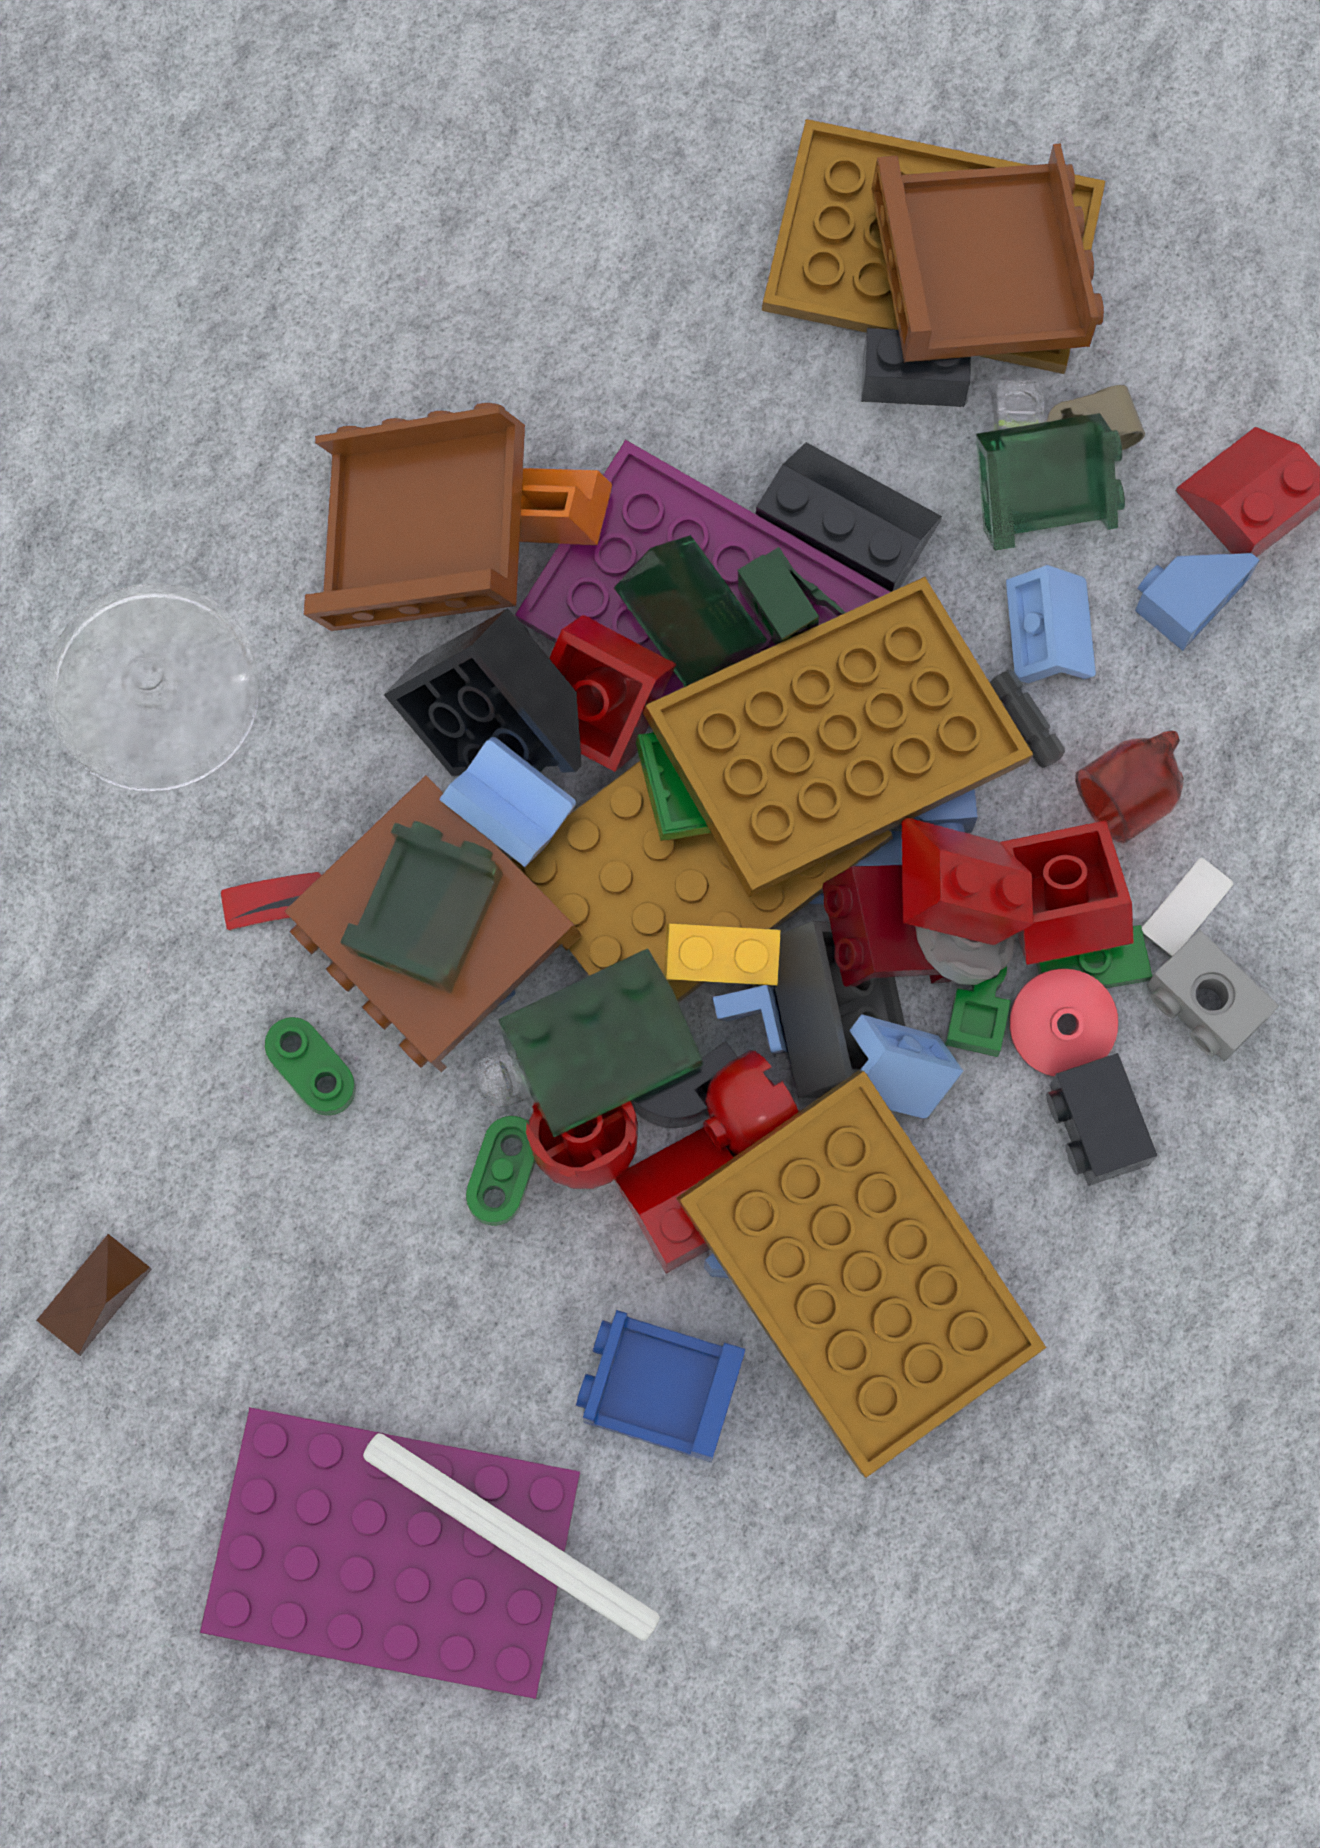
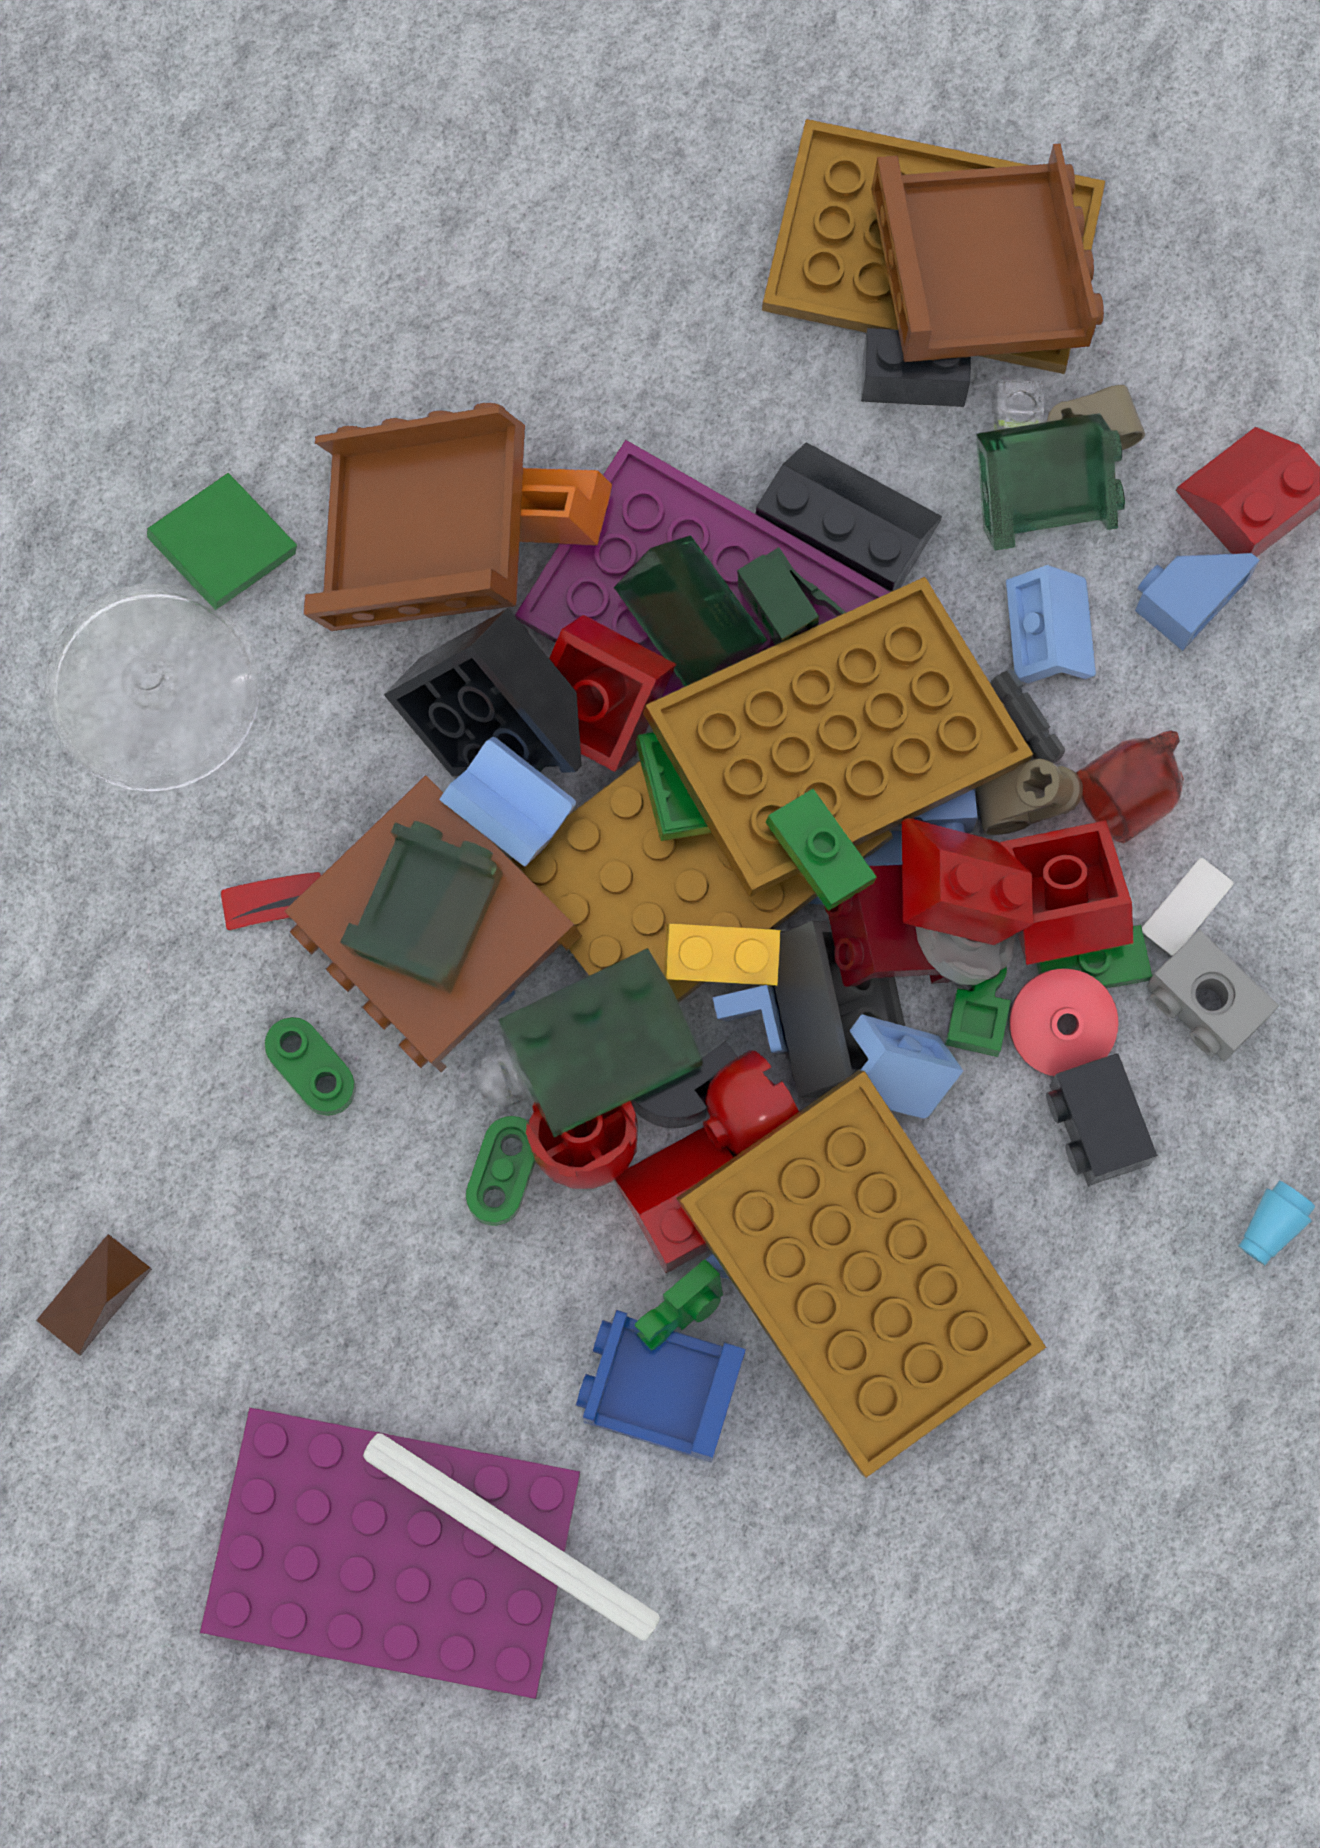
none -> green tile [147,473,297,611]
none -> green plate [635,1259,723,1351]
none -> green plate [765,789,876,911]
none -> dark tan piece [975,759,1083,835]
none -> medium azure cone [1238,1180,1316,1266]

